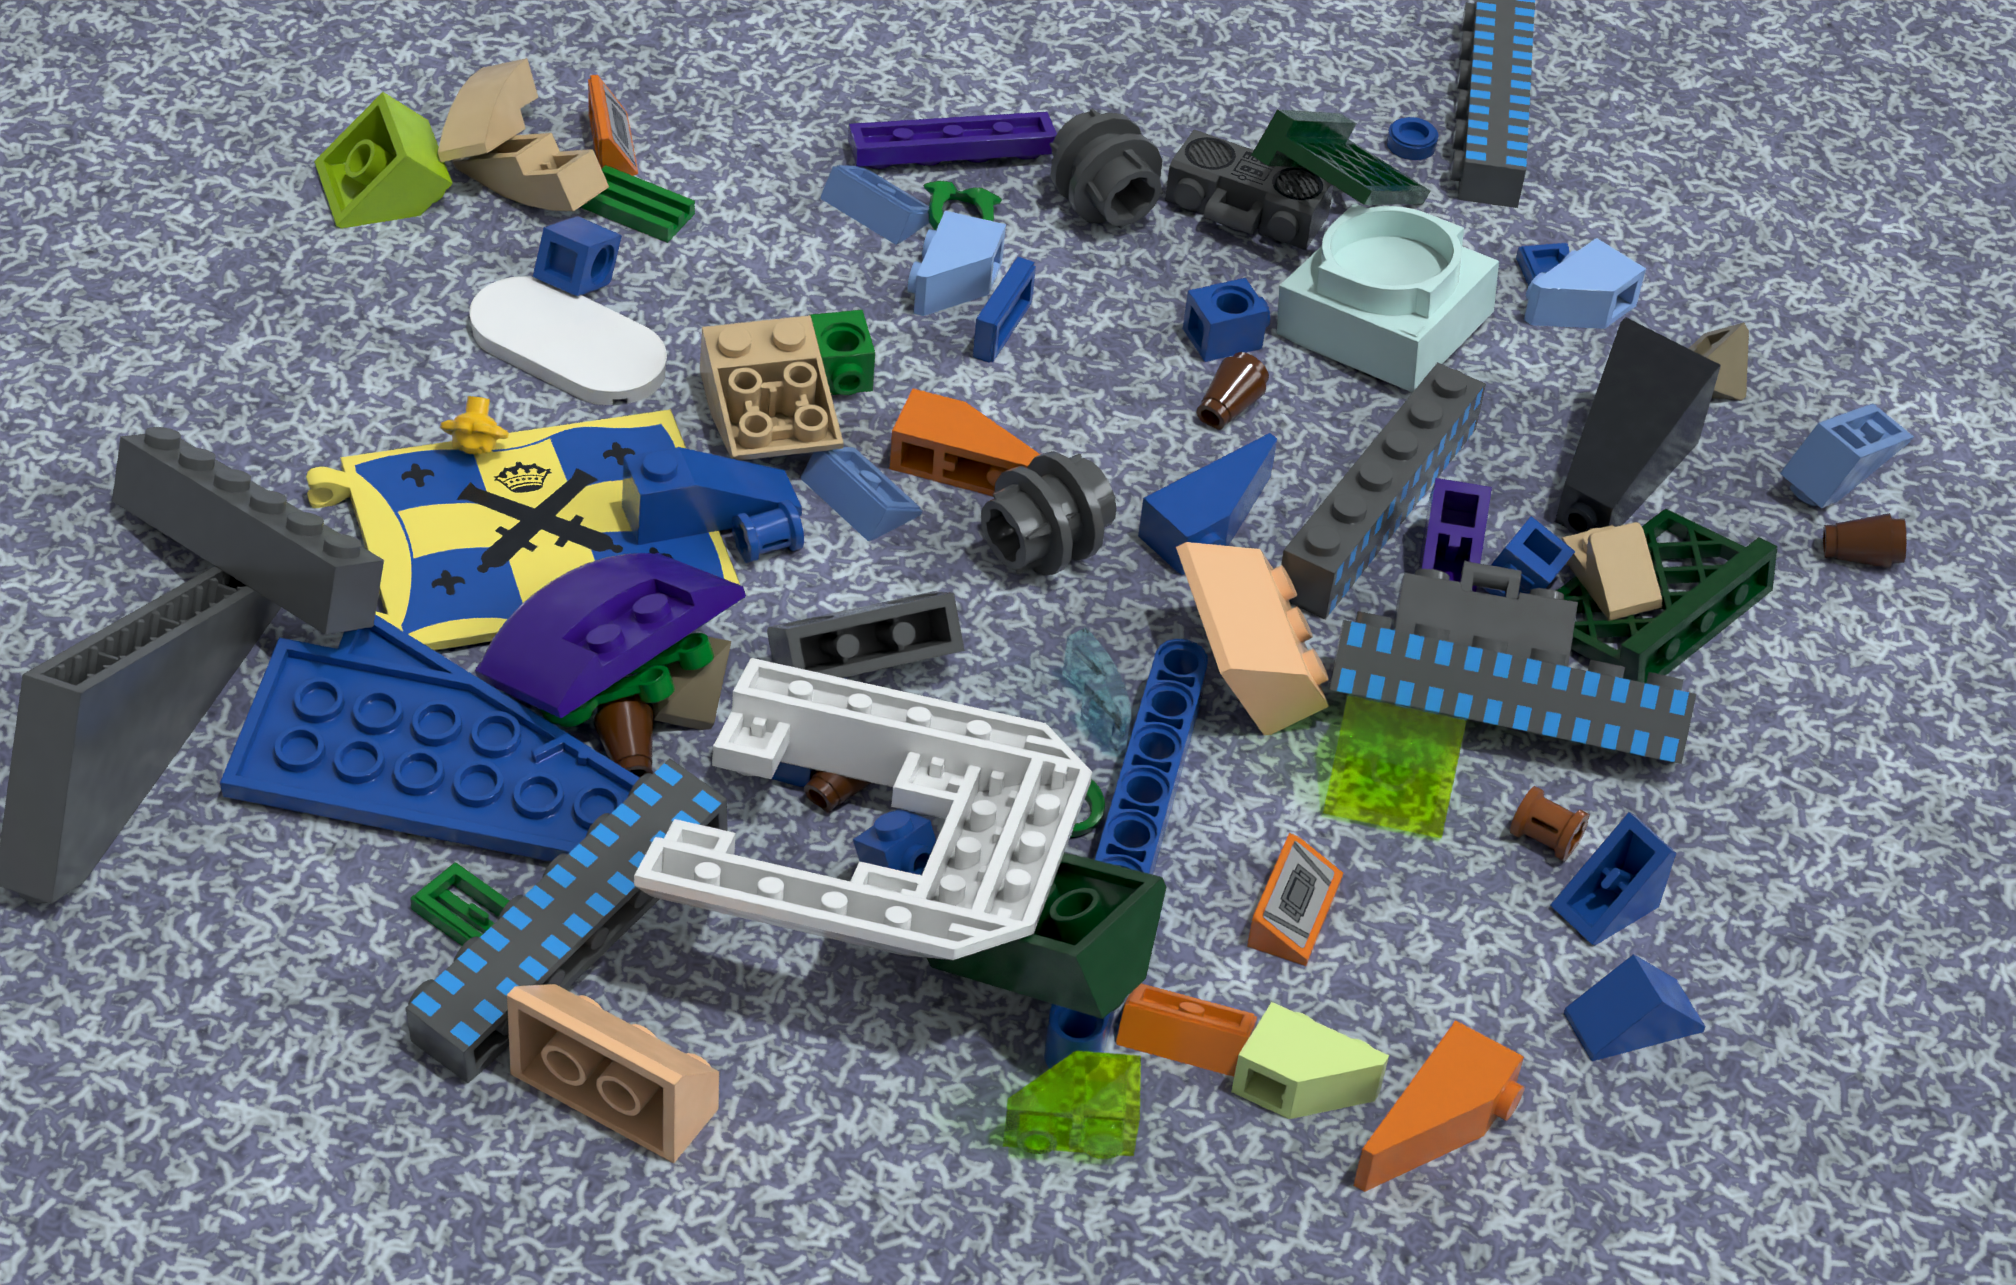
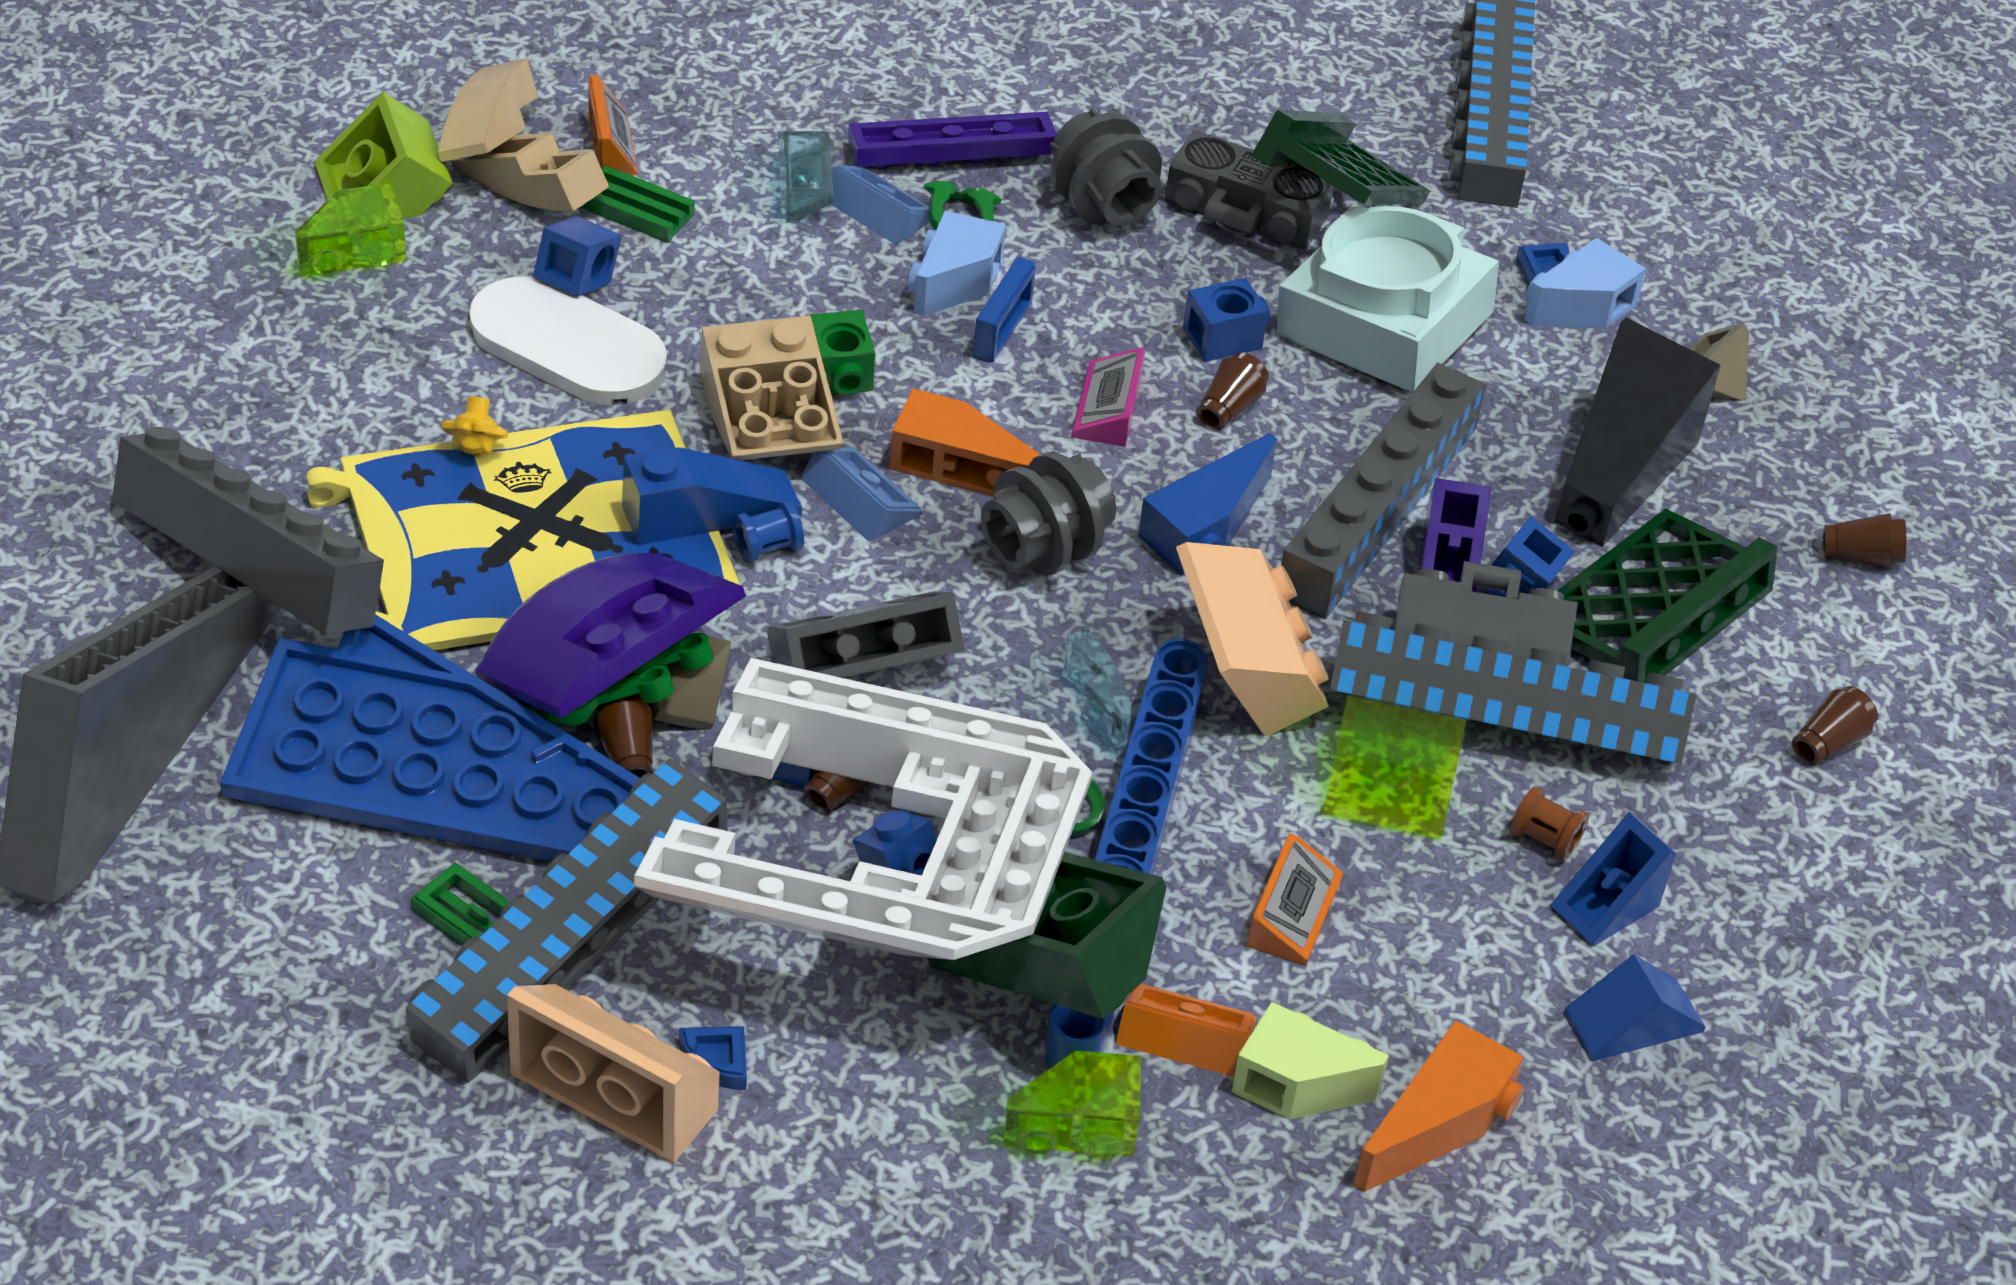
blue tile [1387,117,1438,160] -> none
tan slope [1561,522,1662,621] -> none
medium blue slope [1780,403,1914,508] -> none
none -> clear neon green slope [295,183,406,278]
none -> blue tile [679,1026,747,1090]
none -> clear light blue slope [777,131,834,223]
none -> slope [1072,348,1145,447]
none -> reddish brown cone [1792,686,1878,765]

